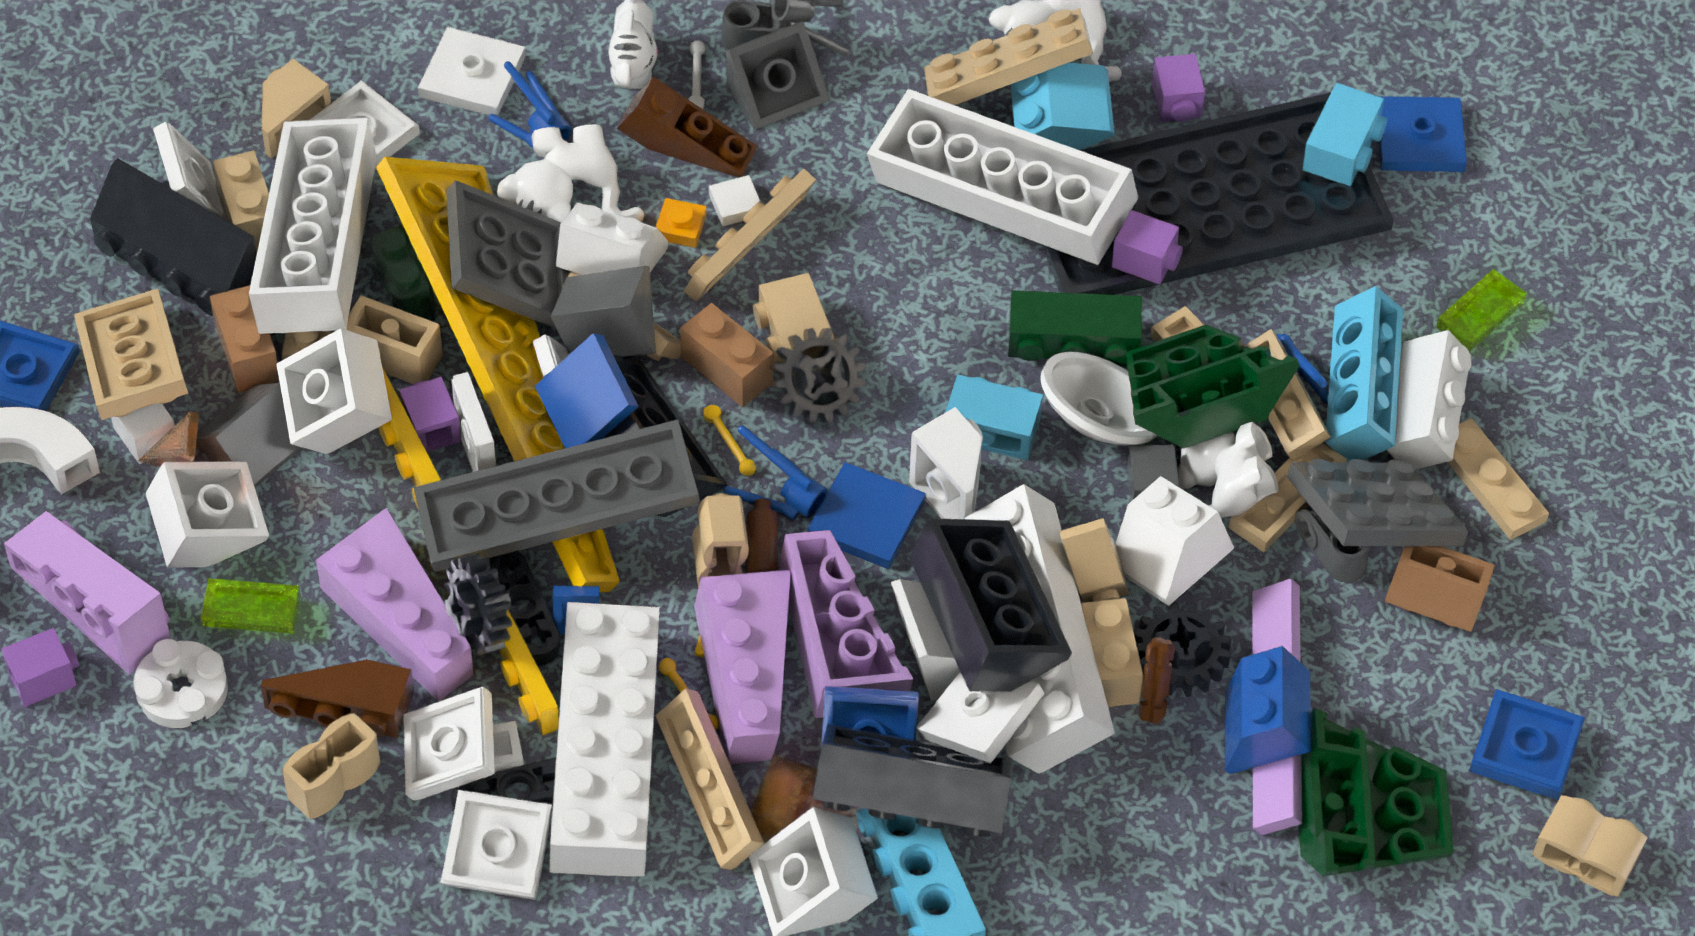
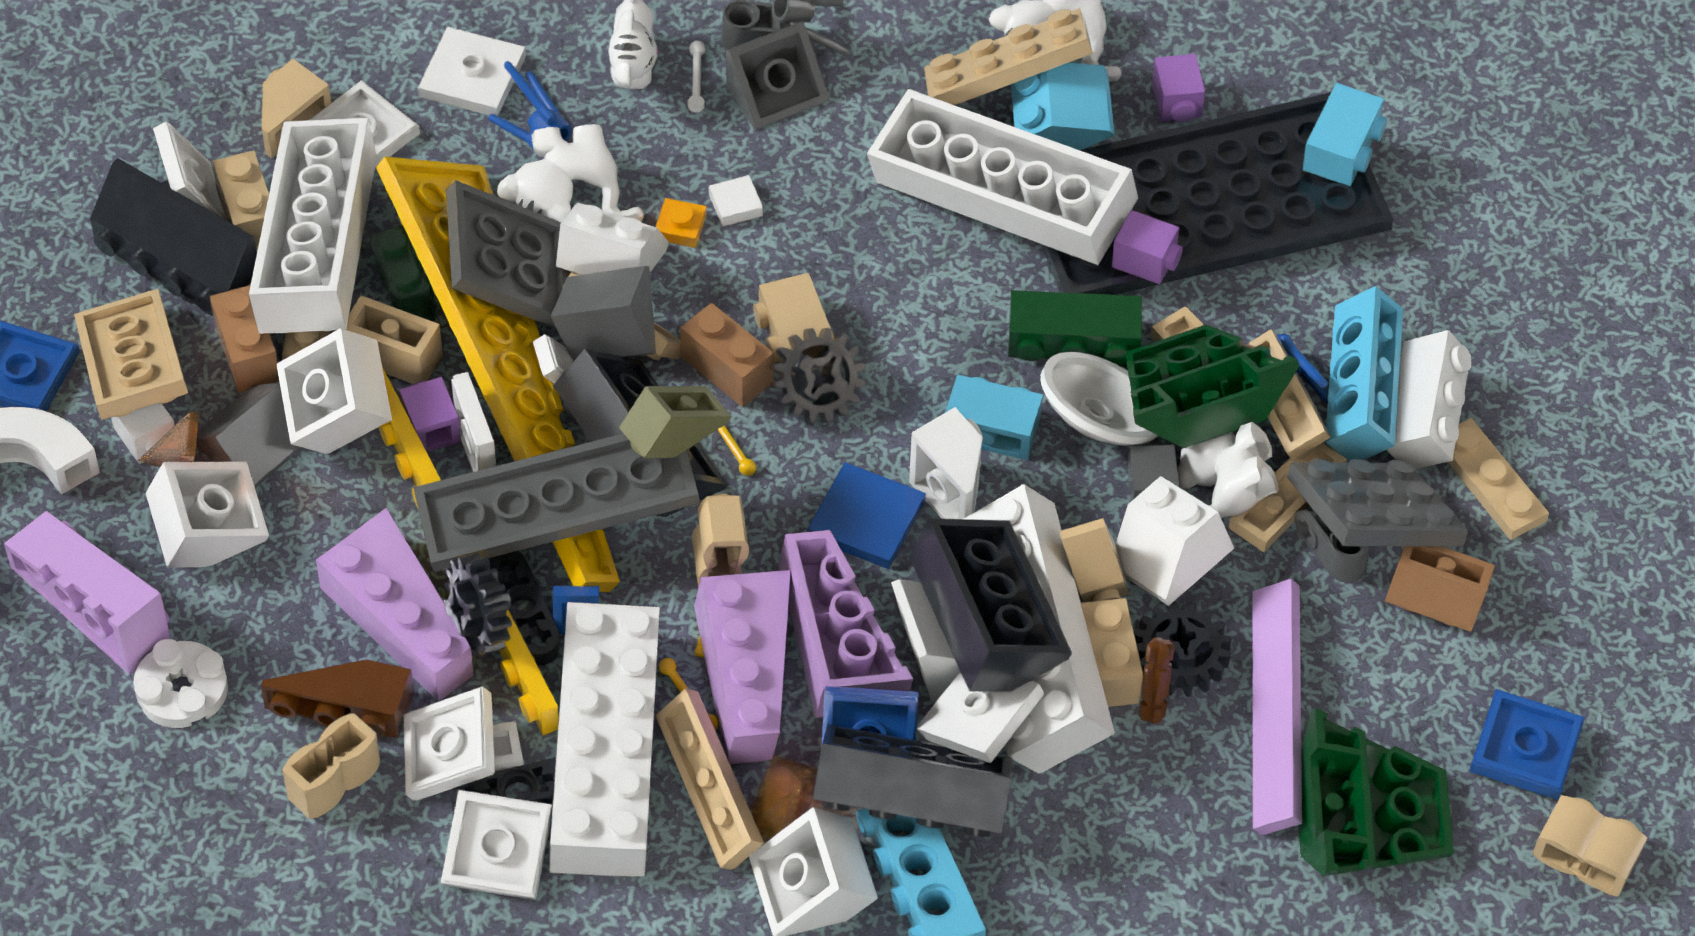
medium lavender brick [1,628,79,707] -> none
clear neon green plate [201,578,301,634] -> none
tile [535,333,638,448] -> none
reddish brown slope [616,76,758,178] -> none
tan plate [684,169,816,302] -> none
blue plant [723,425,828,521] -> none
reddish brown cylinder [745,498,779,574] -> none
blue slope [1225,646,1311,774] -> none
blue plate [1378,96,1467,172] -> none
clear neon green plate [1436,269,1527,352] -> none
none -> olive slope [619,386,732,459]

